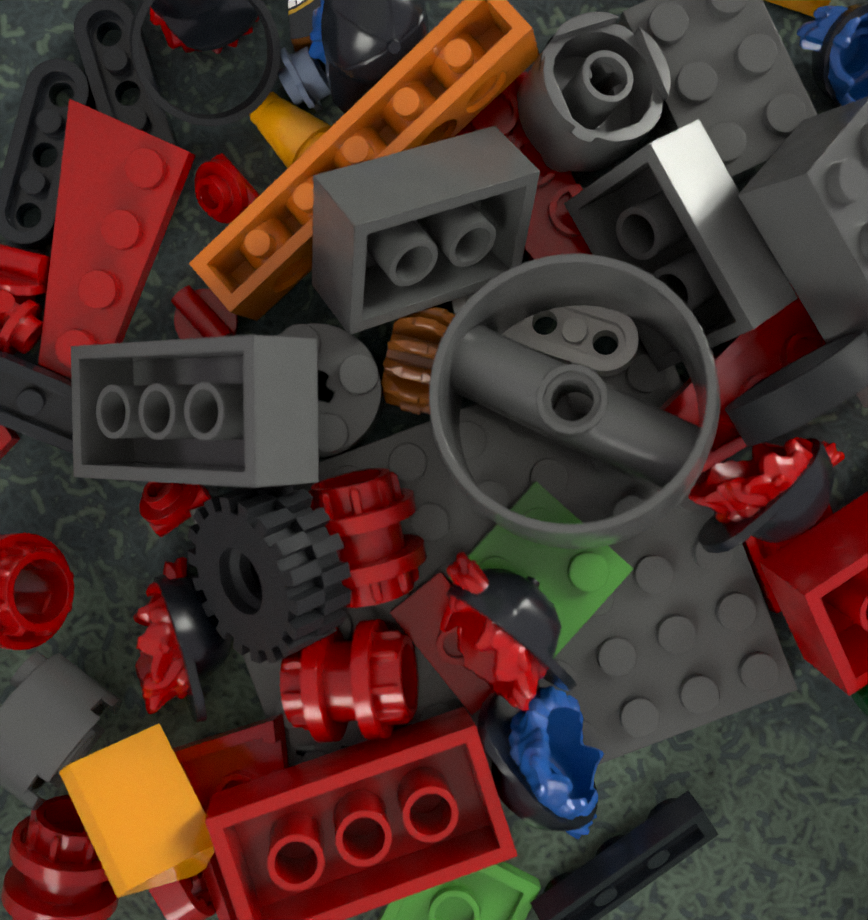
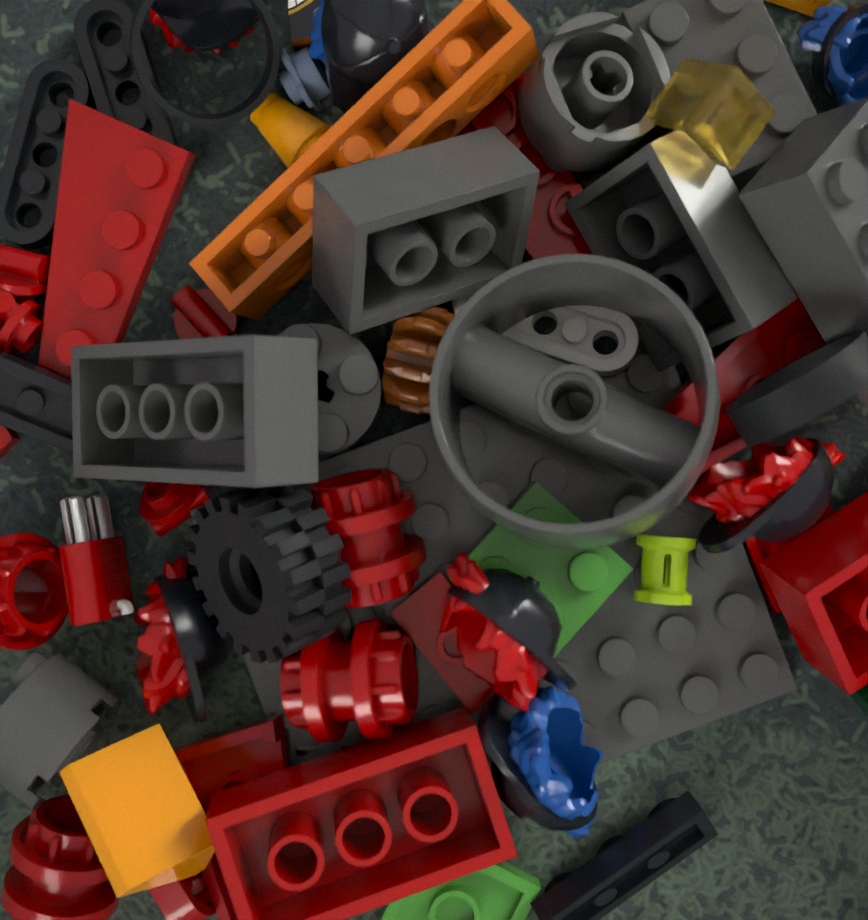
red plate [194,153,260,223] -> none
none -> red piece [58,495,135,626]
none -> lime bush [632,534,696,606]
none -> clear yellow panel [647,58,776,170]

